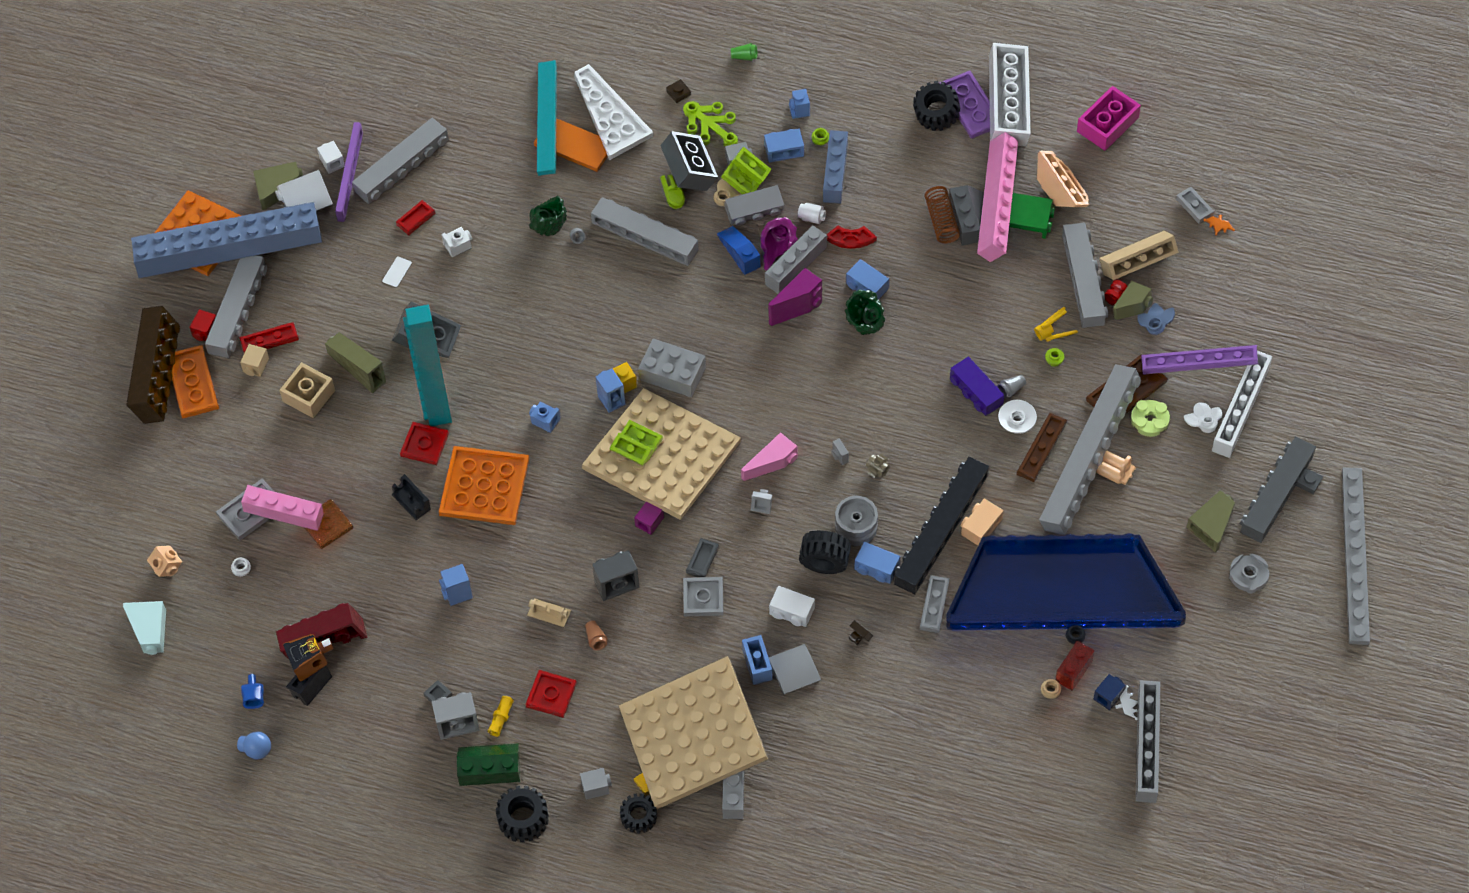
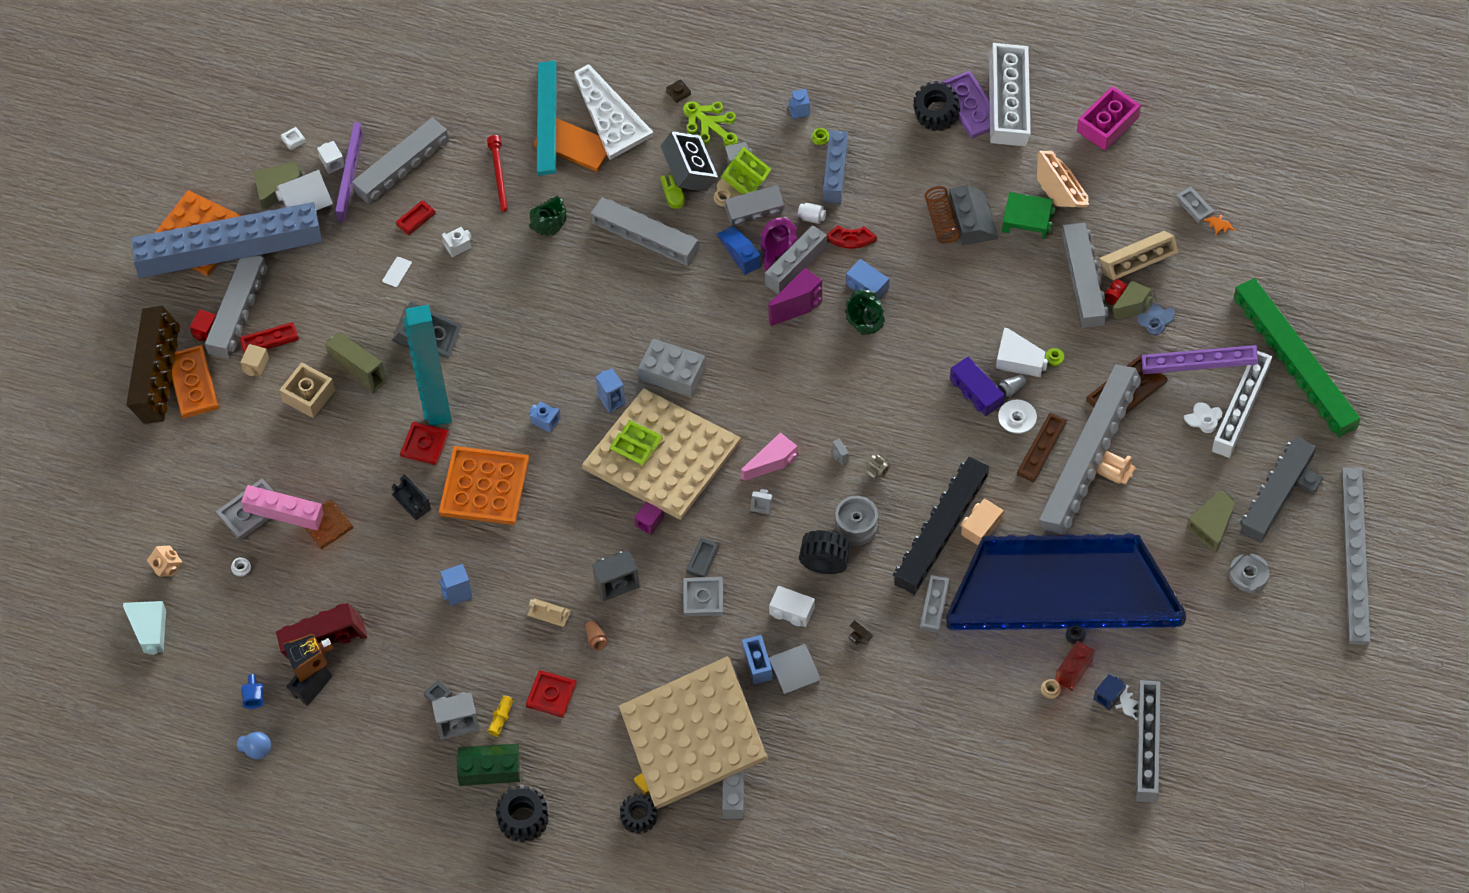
light grey hinge [570,228,585,244] -> none
light grey brick [580,768,612,800] -> none
yellow brick [613,362,637,394] -> none
bright green cone [731,43,758,61] -> none
medium blue brick [764,128,804,163] -> none
medium blue brick [854,542,900,584] -> none
bright pink brick [977,132,1018,262] -> none
yellow plant [1034,307,1078,342] -> none
yellowish green plate [1131,400,1170,437] -> none
none -> white tile [281,127,306,151]
none -> red piece [487,135,508,212]
none -> white slope [996,328,1048,378]
none -> green brick [1234,278,1361,438]

